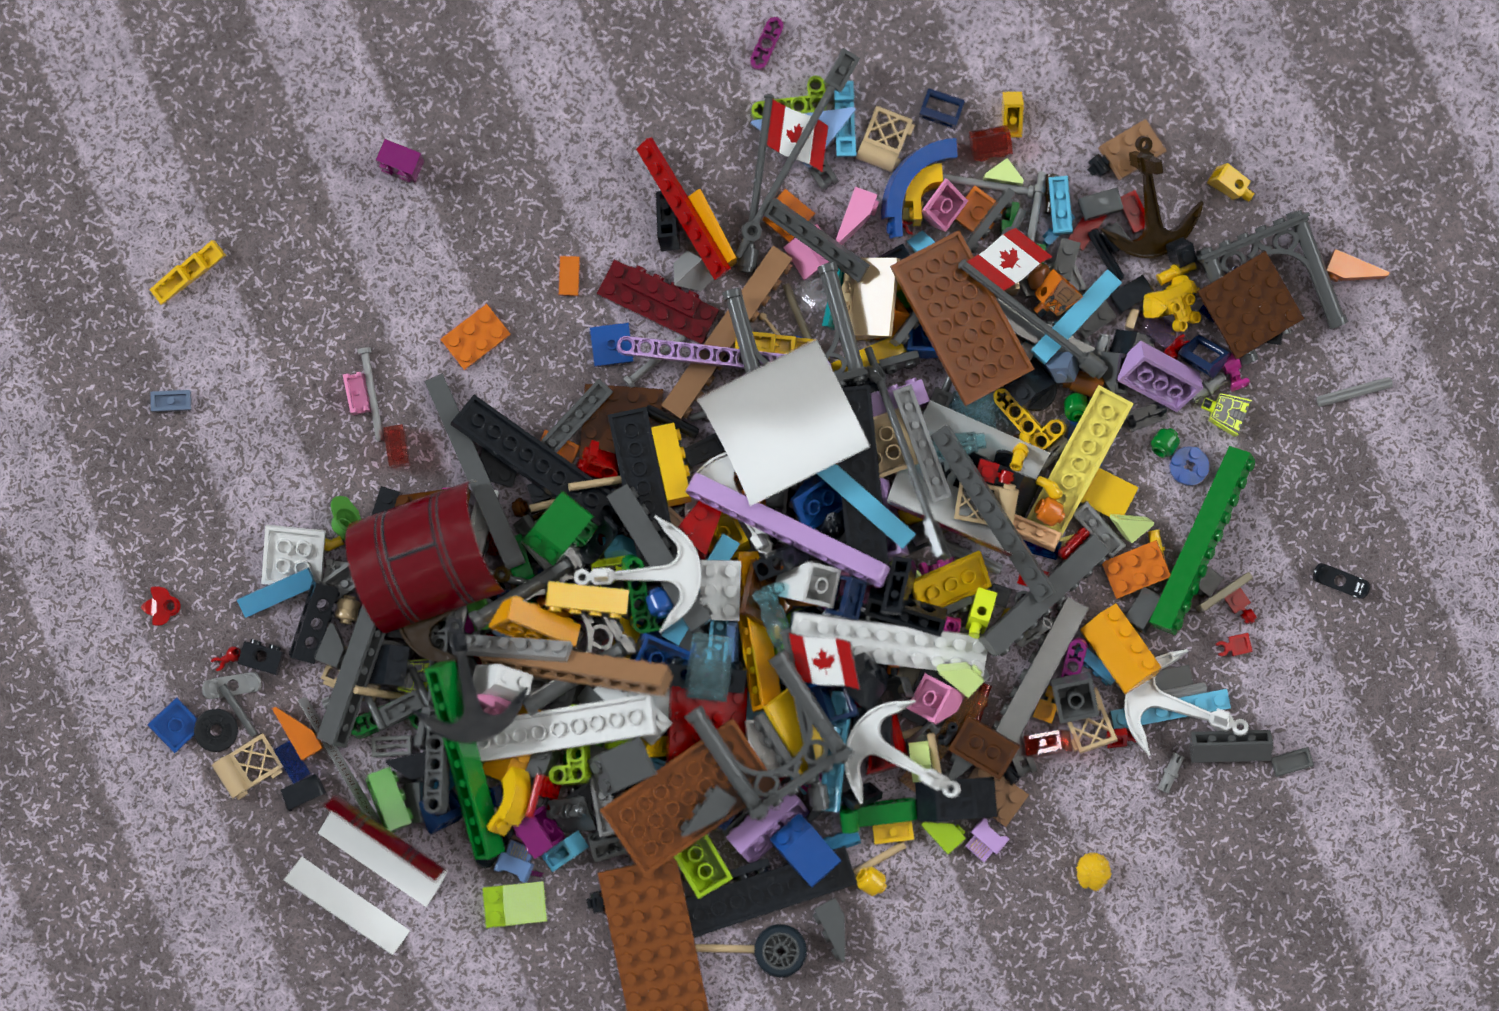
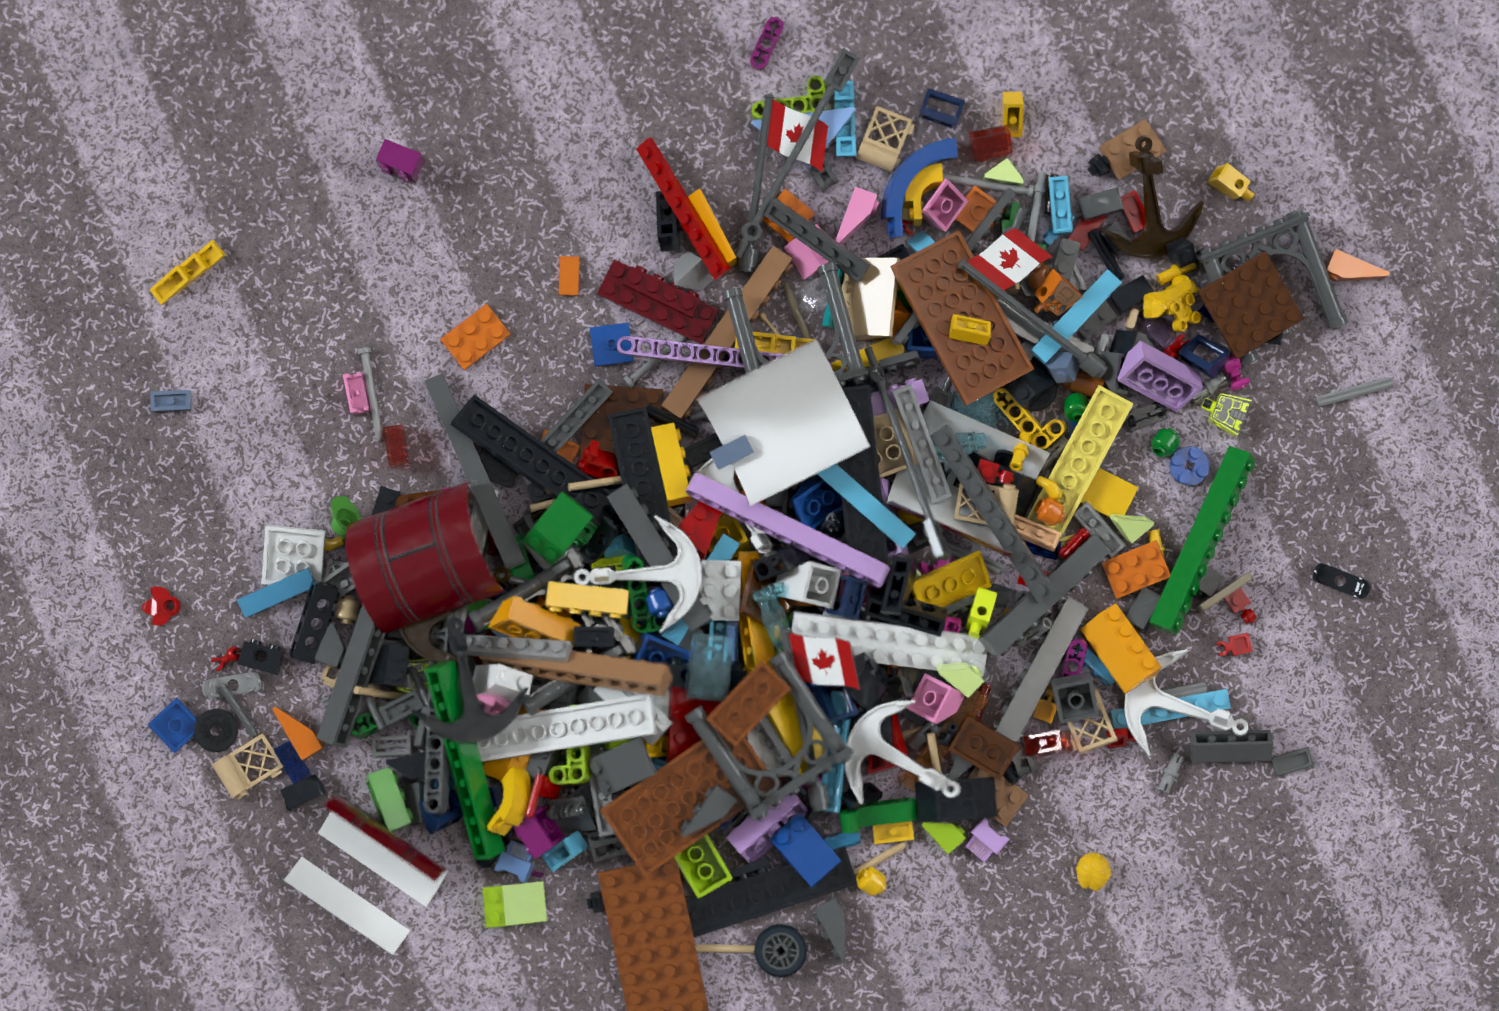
light grey sticker [298,697,383,826] -> none
reddish brown plate [512,498,529,517] -> none
yellowish green slope [908,741,931,782] -> none
dark grey tile [1155,665,1193,691] -> none
none -> black plate [574,626,614,648]
none -> dark orange plate [706,660,791,747]
none -> sand blue tile [709,435,754,470]
none -> yellow slope [949,314,991,345]

